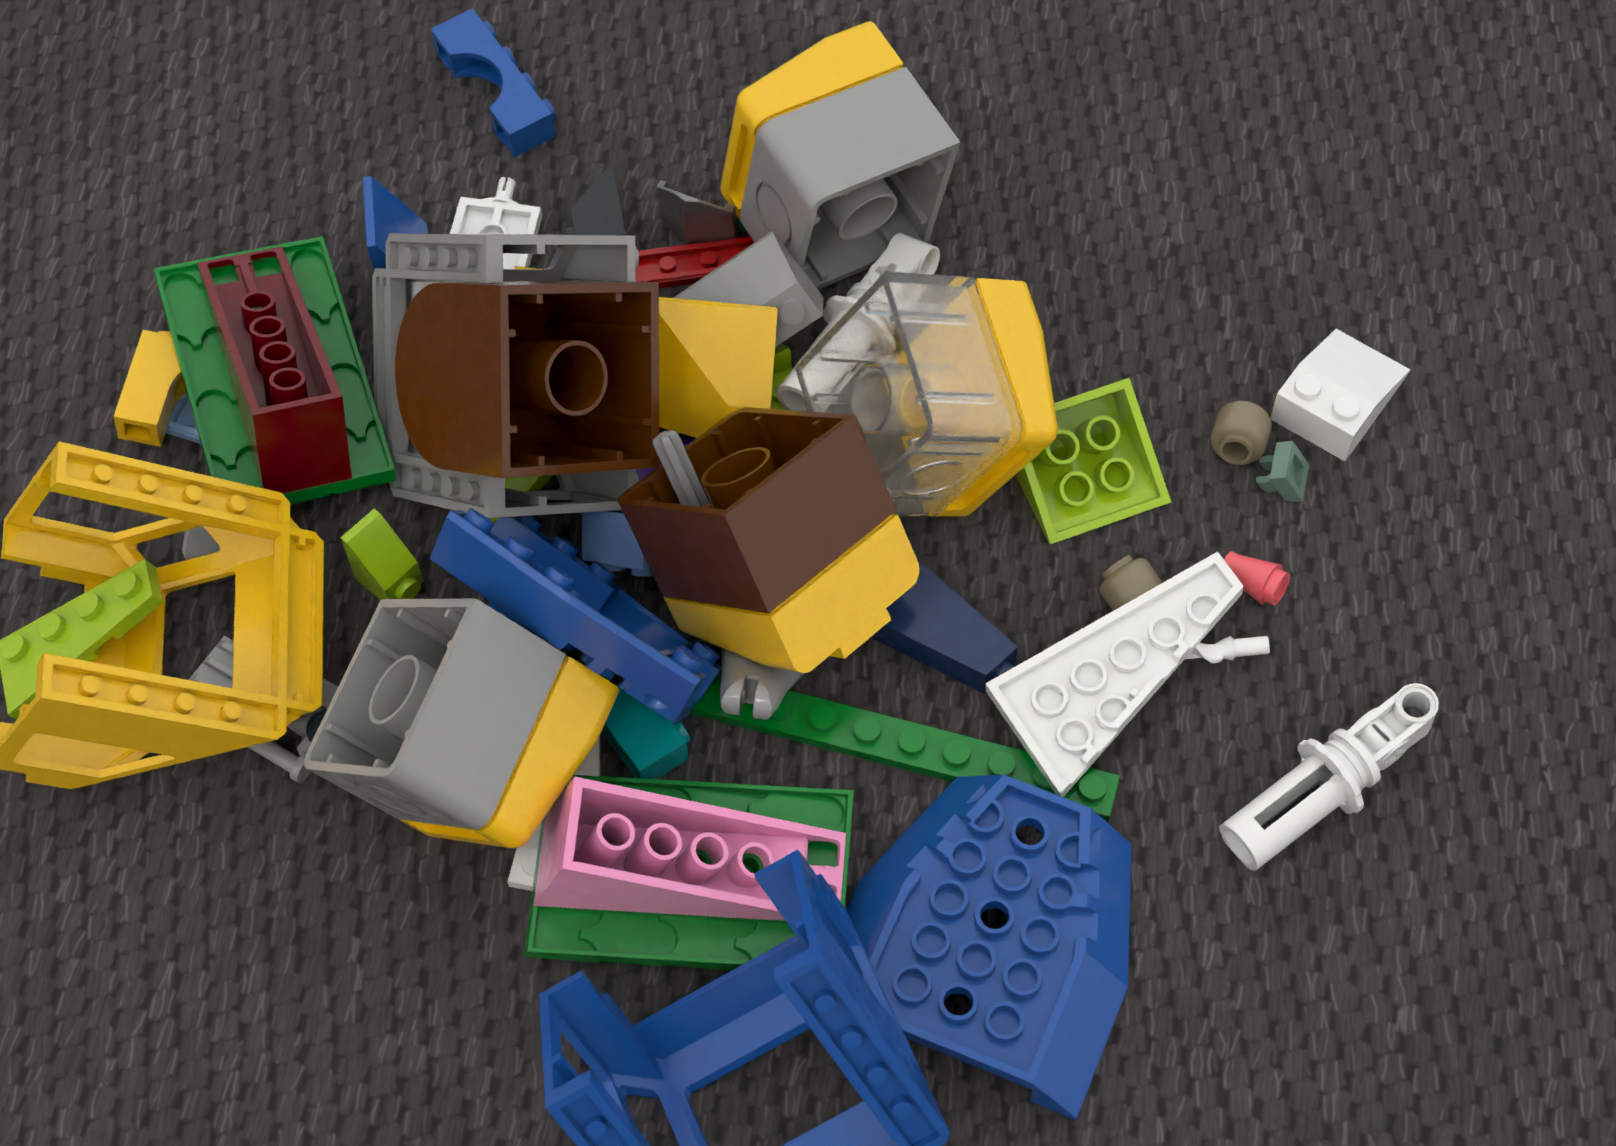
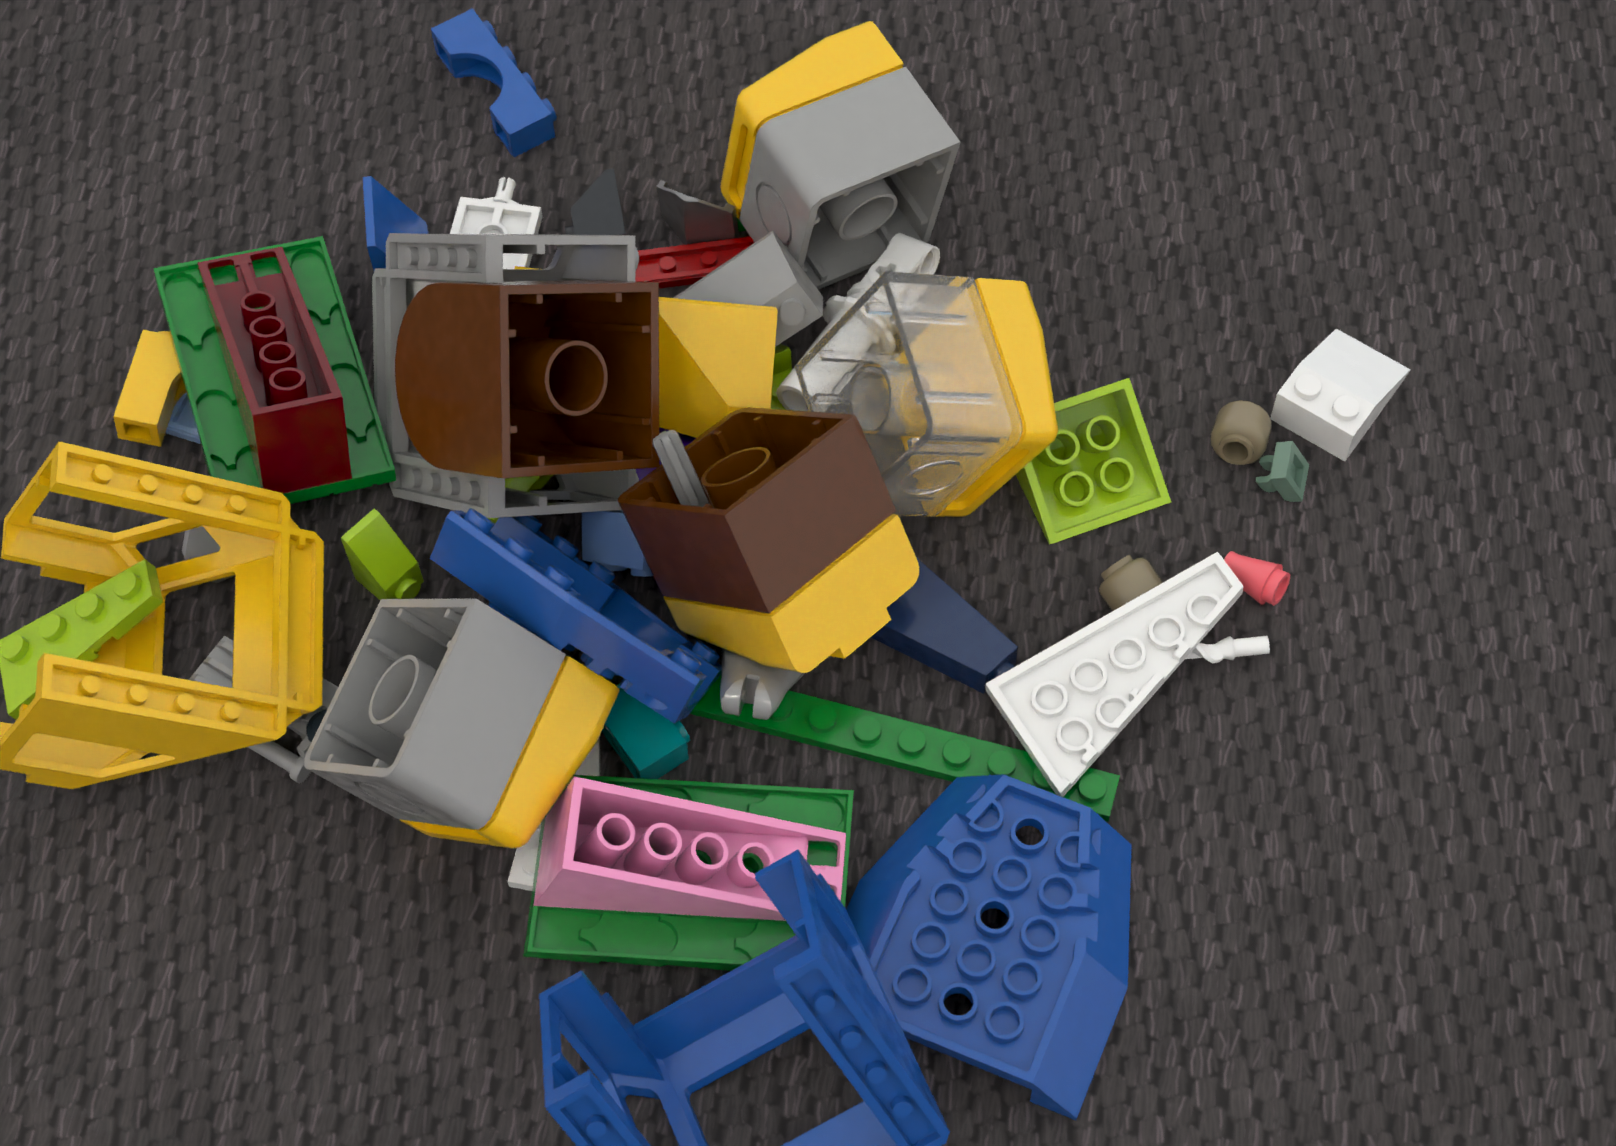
white piece [1219,683,1439,871] -> none

